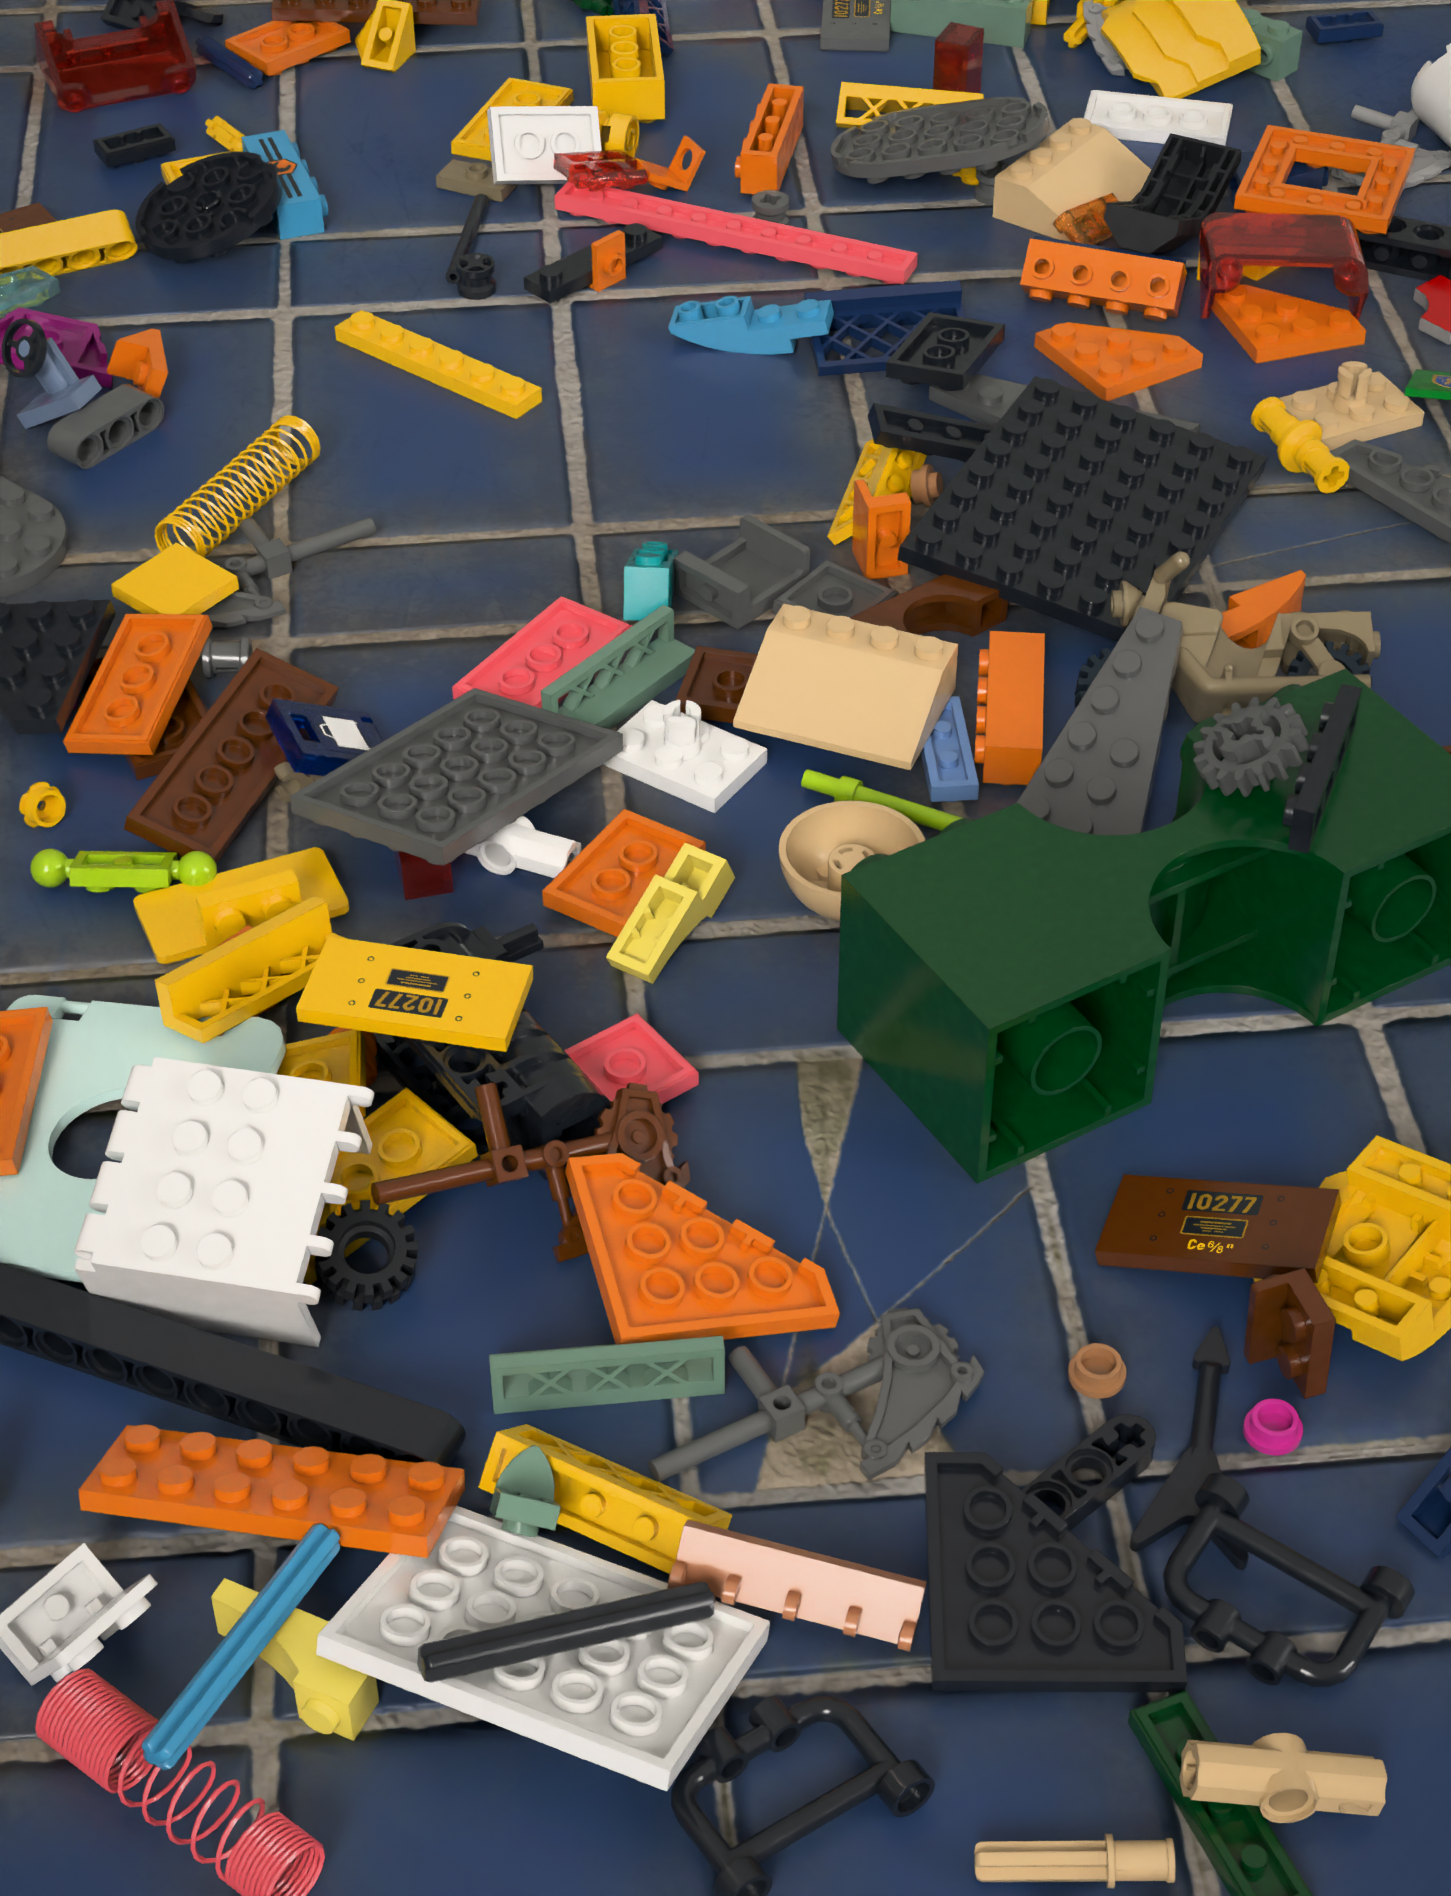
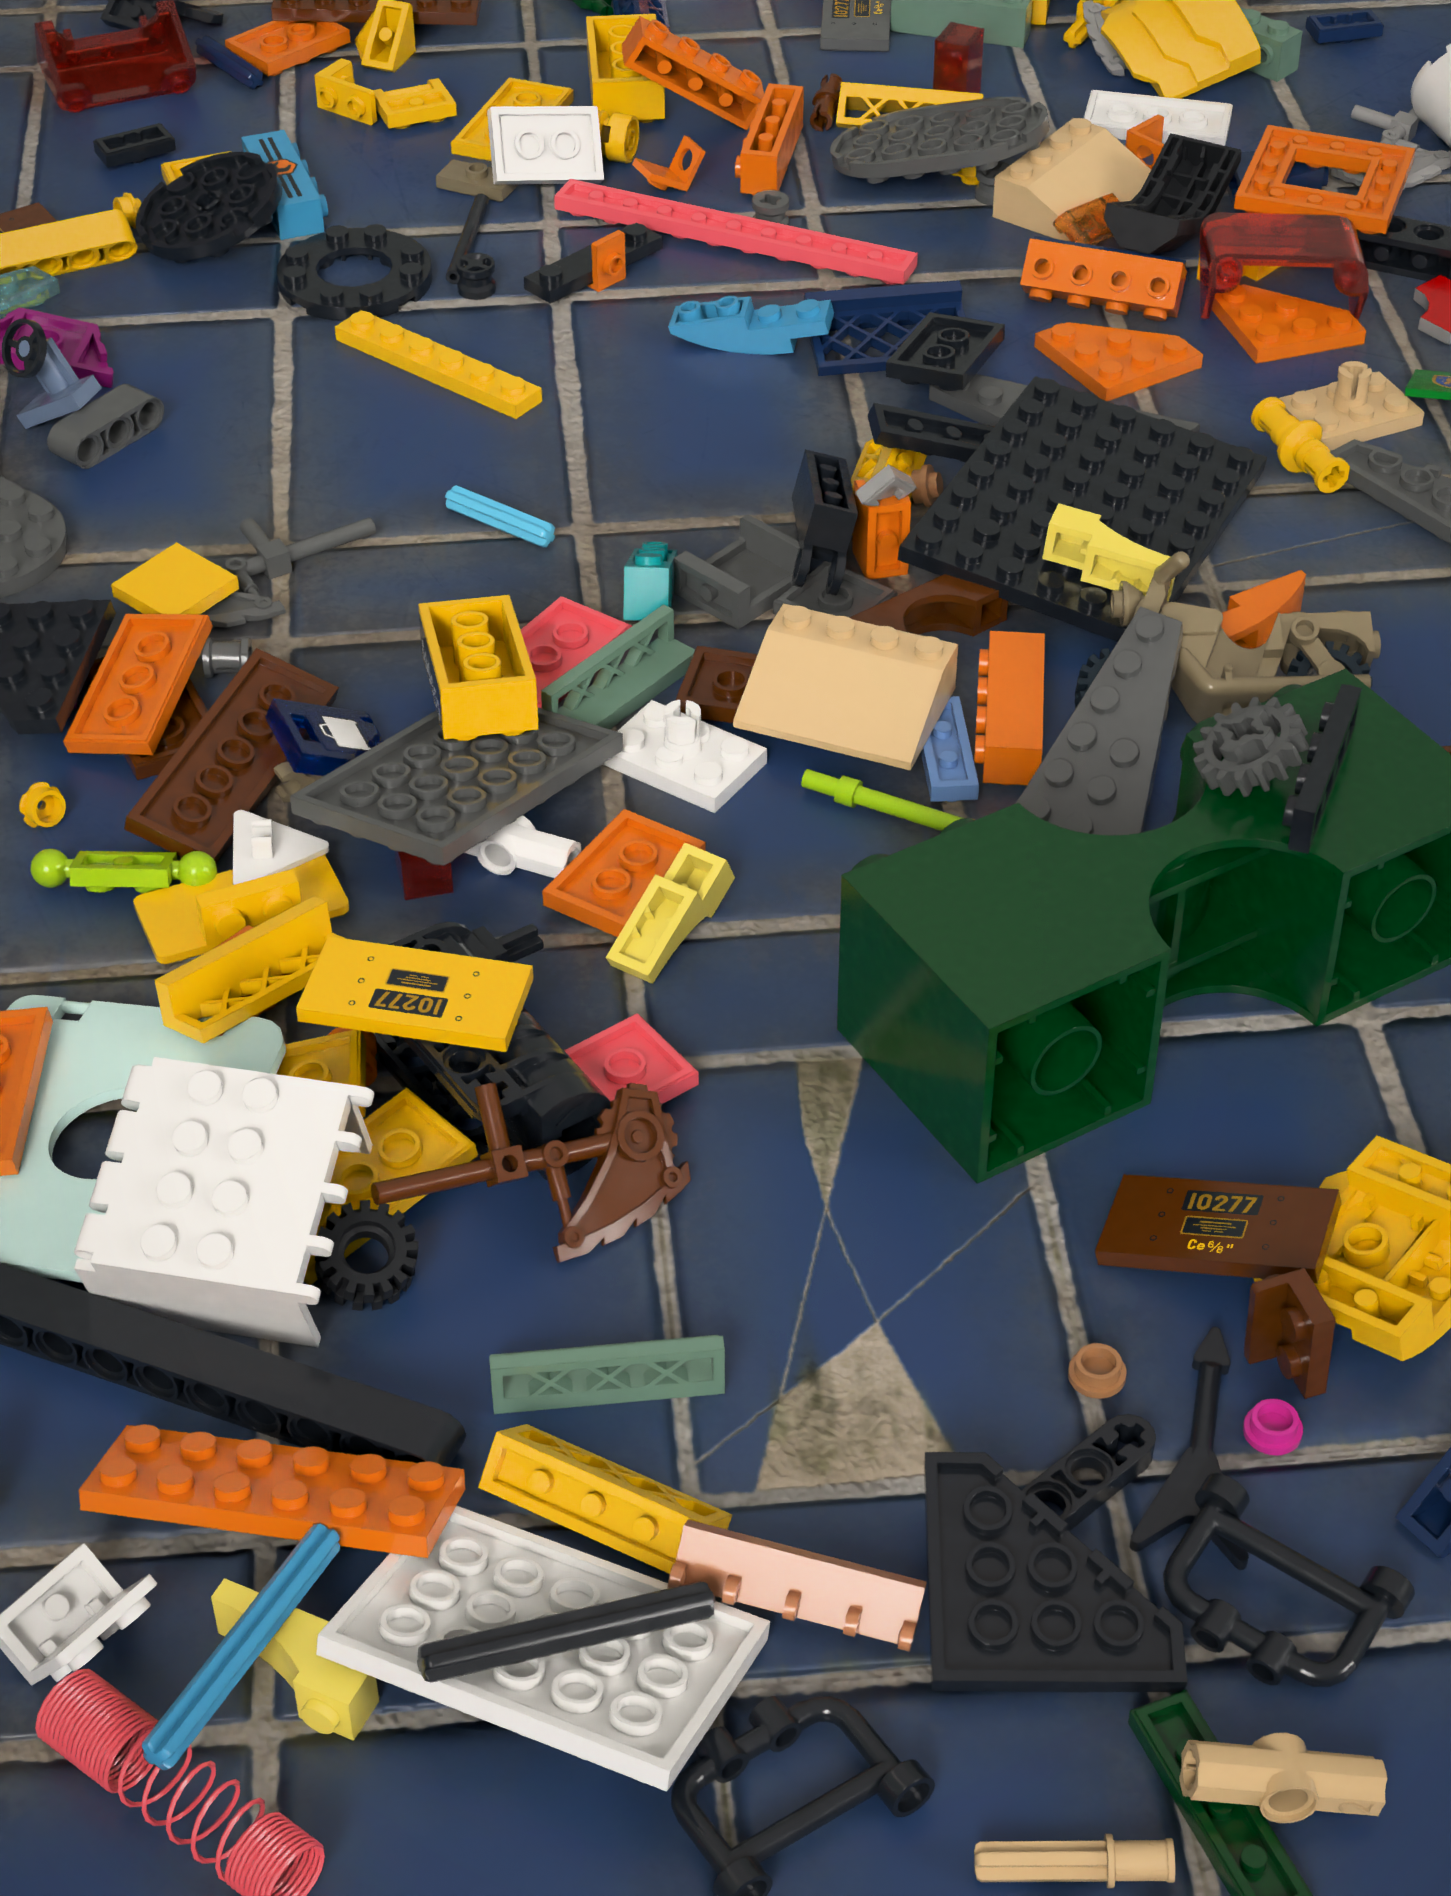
orange slope [106,328,168,398] -> none
yellow piece [154,415,321,558] -> none
yellow axle [205,116,245,152] -> none
sand green plate [489,1445,561,1537] -> none
clear red plate [553,149,648,192] -> none
orange plate [565,1153,840,1345] -> none
dark grey bar [648,1308,984,1482] -> none
tan piece [779,801,925,921] -> none
none -> yellow plate [113,192,142,229]
none -> white piece [233,810,329,885]
none -> black plate [277,224,432,321]
none -> yellow bracket [314,58,377,125]
none -> yellow plate [373,78,457,129]
none -> yellow brick [418,595,539,741]
none -> medium azure axle [445,485,555,548]
none -> orange brick [621,16,764,131]
none -> black hinge [792,449,858,596]
none -> reddish brown pin [810,73,843,132]
none -> light grey tile [855,464,917,506]
none -> light yellow slope [1042,503,1175,601]
none -> orange bracket [1126,115,1164,170]

